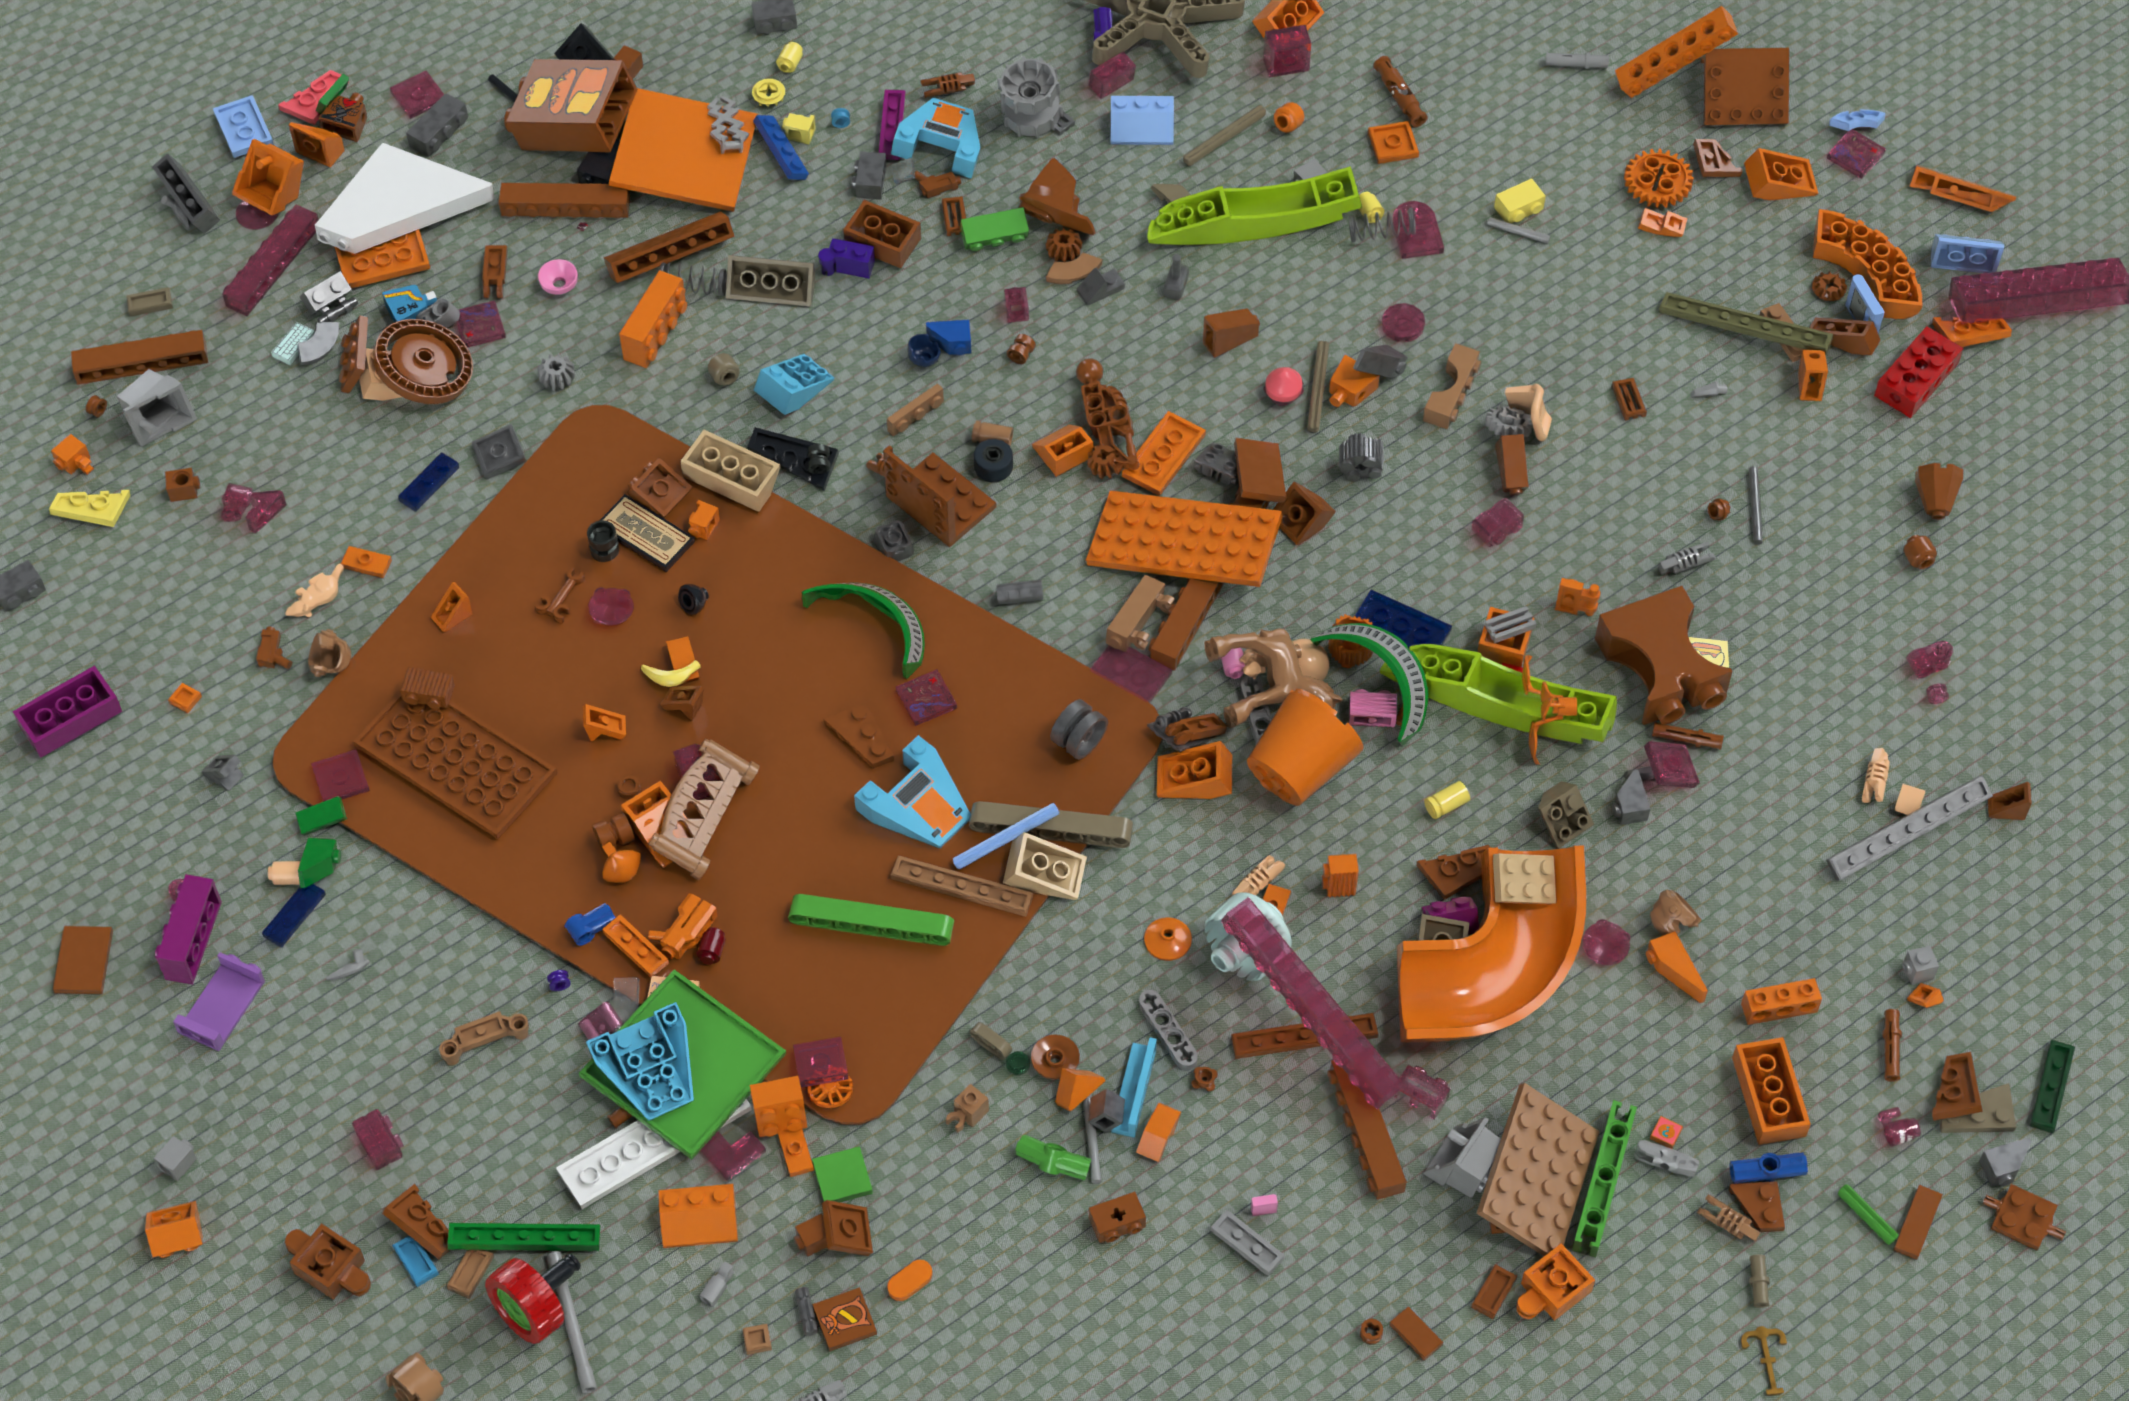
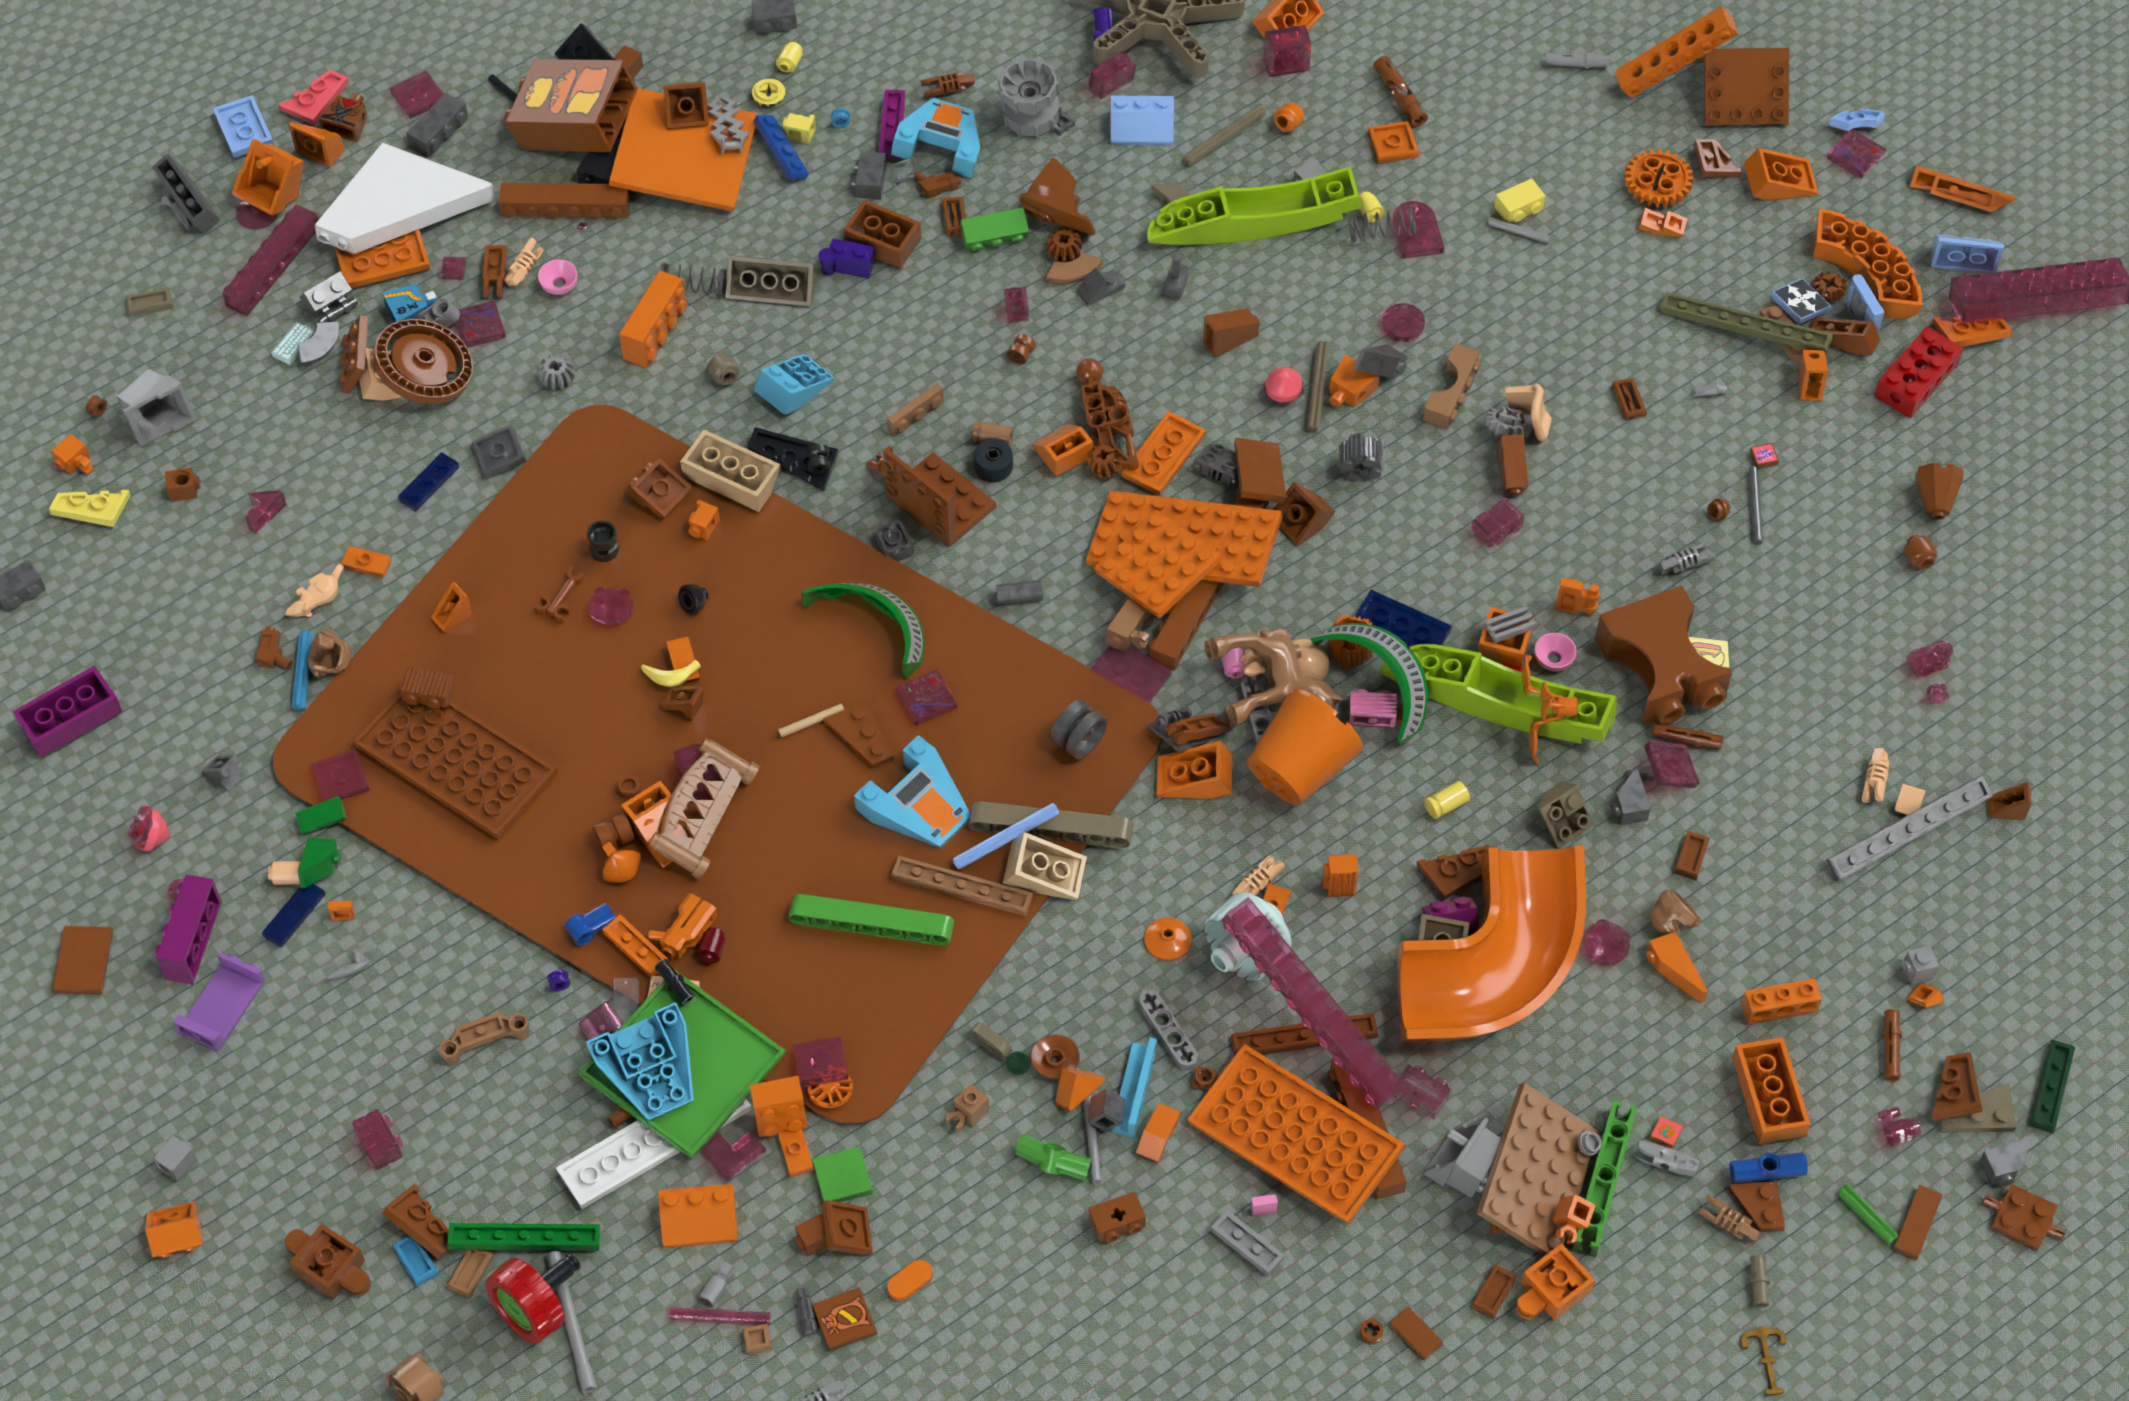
dark orange brick [71,330,209,385] -> none
orange tile [168,683,202,713] -> none
clear pink piece [221,483,252,522] -> none
green tile [316,73,349,114] -> none
orange slope [583,704,626,741] -> none
tile [599,494,695,572] -> none
dark orange brick [604,211,735,283] -> none
dark blue hair [907,334,941,367] -> none
blue slope [926,320,971,355] -> none
tan plate [1493,853,1556,904] -> none
none -> hair [128,805,170,851]
none -> dark azure axle [292,630,313,711]
none -> orange tile [328,901,356,921]
none -> clear pink plate [441,257,466,280]
none -> light nougat hinge [504,237,544,286]
none -> black pin [655,959,695,1006]
none -> dark orange slope [663,81,709,129]
none -> clear pink piece [669,1307,771,1325]
none -> tan bar [778,704,844,738]
none -> orange plate [1094,510,1222,619]
none -> orange plate [1187,1044,1405,1225]
none -> bright pink piece [1534,633,1577,671]
none -> orange brick [1553,1194,1596,1244]
none -> light grey plate [1577,1131,1601,1156]
none -> dark orange tile [1674,831,1710,880]
none -> tile [1750,443,1779,469]
none -> tile [1770,278,1831,325]

